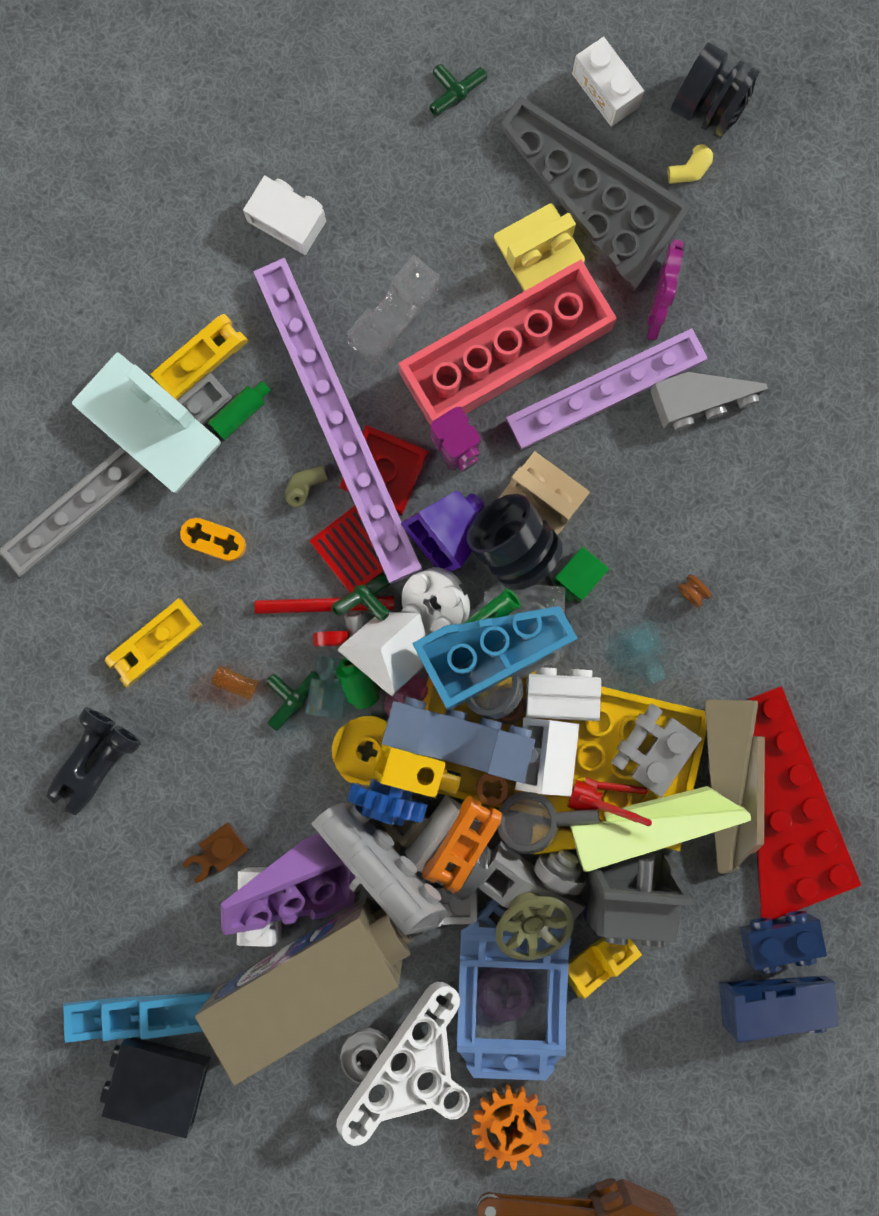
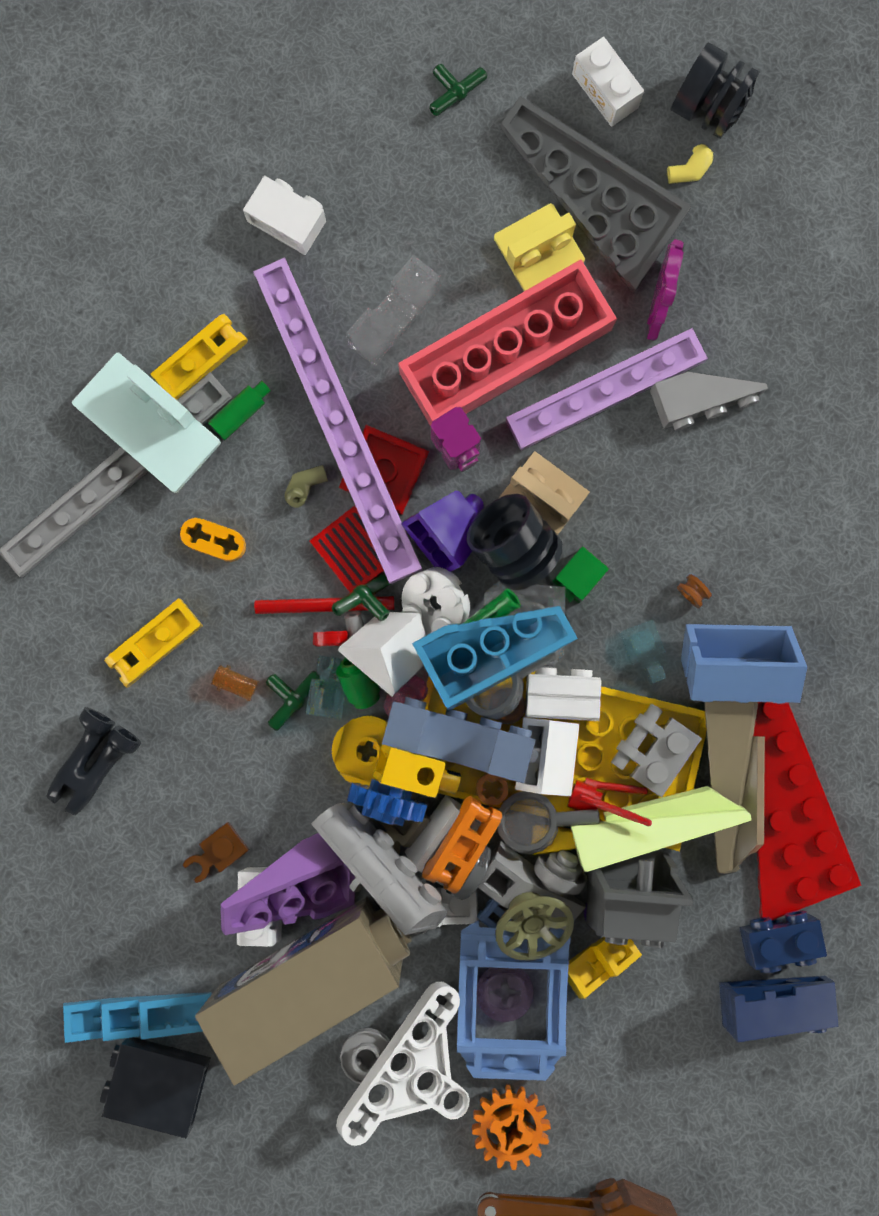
none -> medium blue piece [681,624,807,704]

